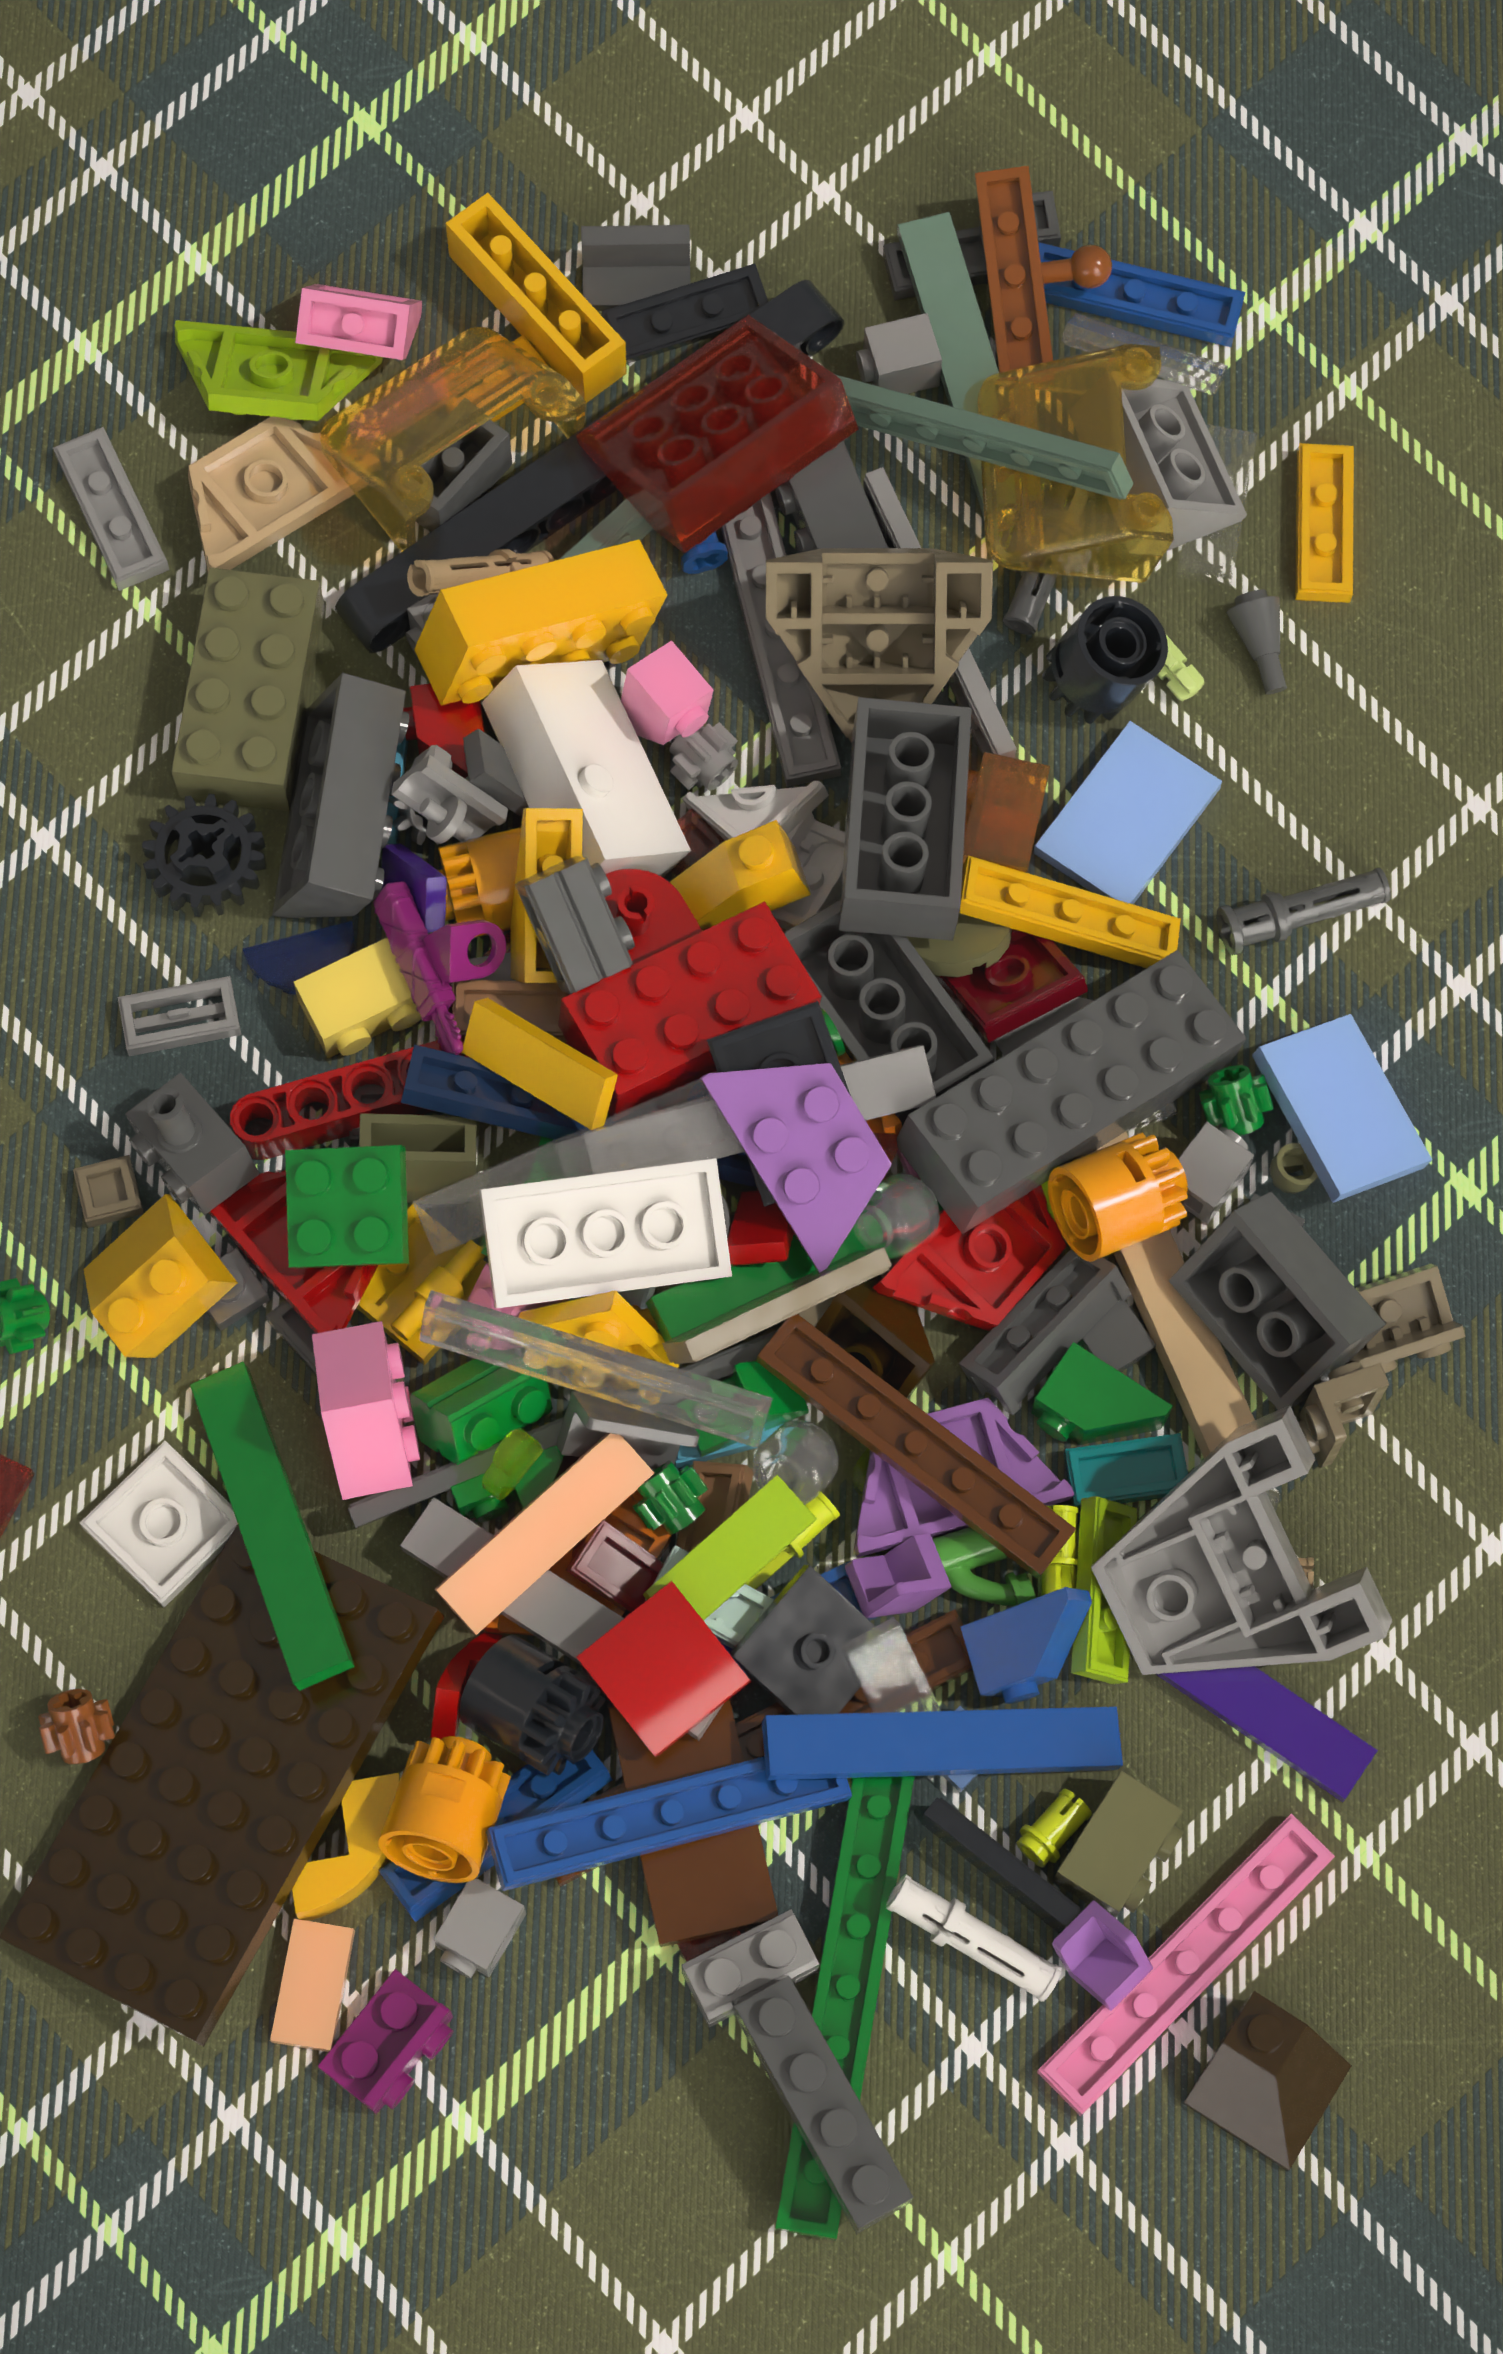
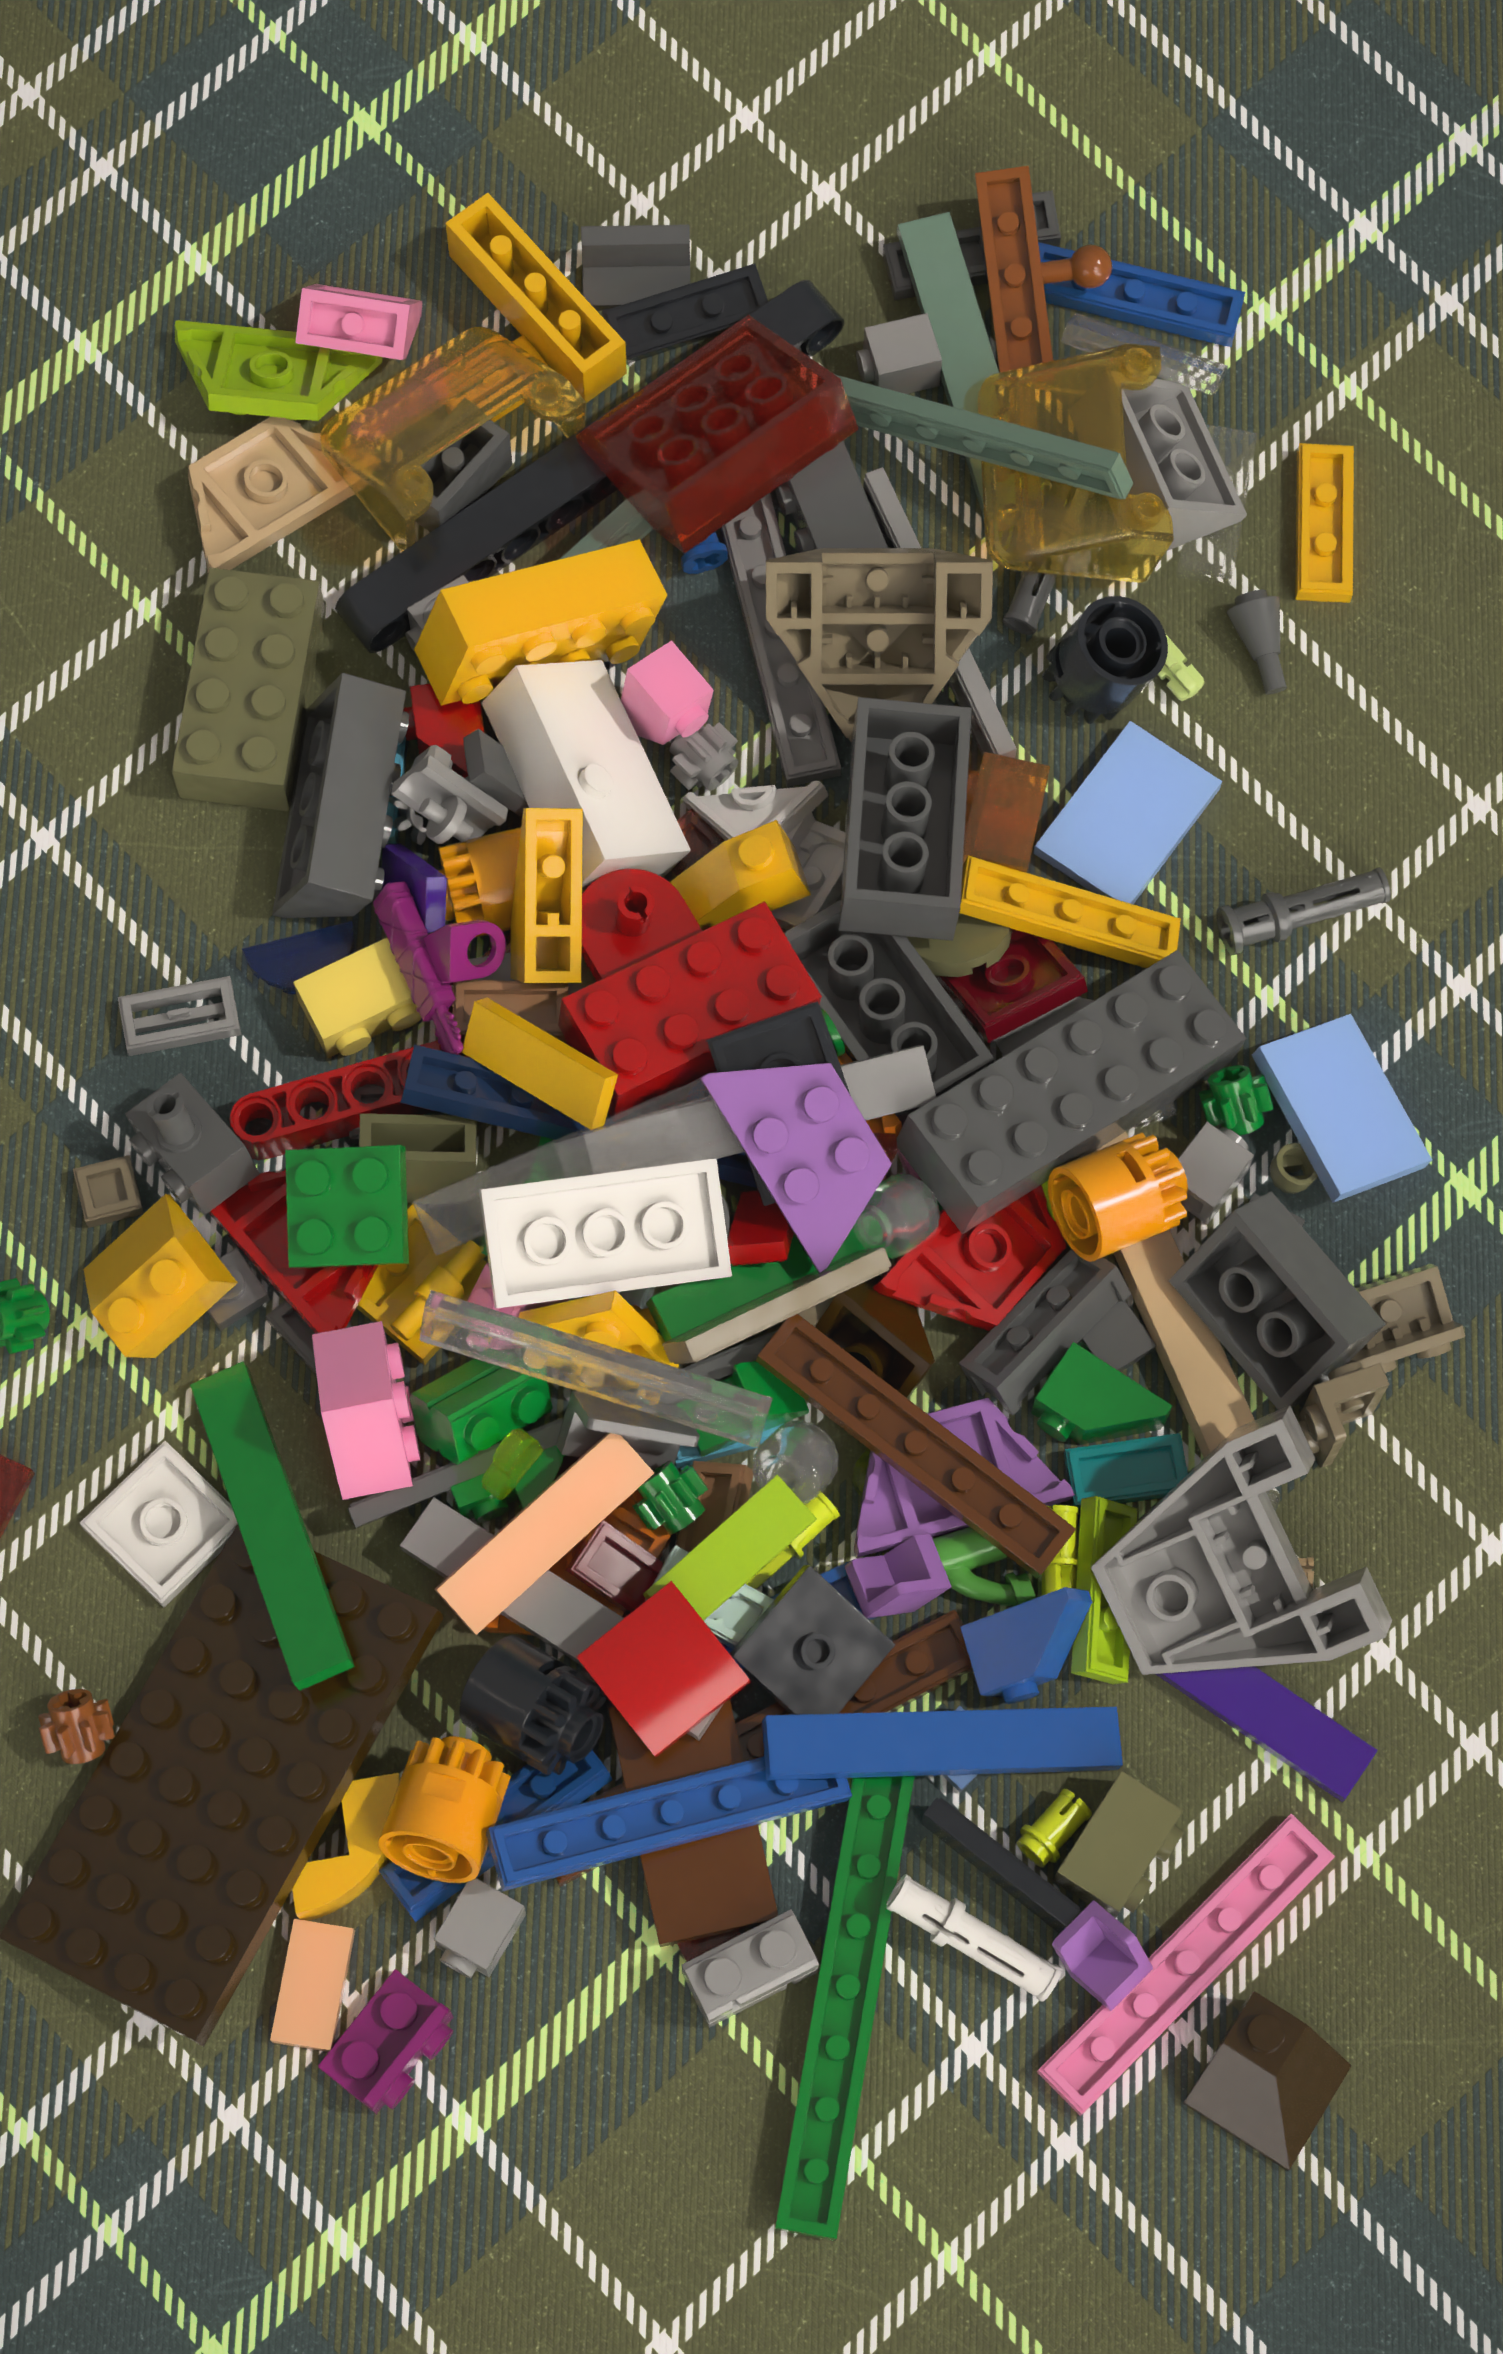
light grey tile [53,427,170,591] -> none
black gear [142,794,267,917] -> none
tan pin [407,549,555,597] -> none
red slope [431,1632,502,1739] -> none
dark grey brick [514,856,635,993] -> none
dark grey brick [734,1975,913,2235] -> none
clear tile [841,1617,941,1713] -> none

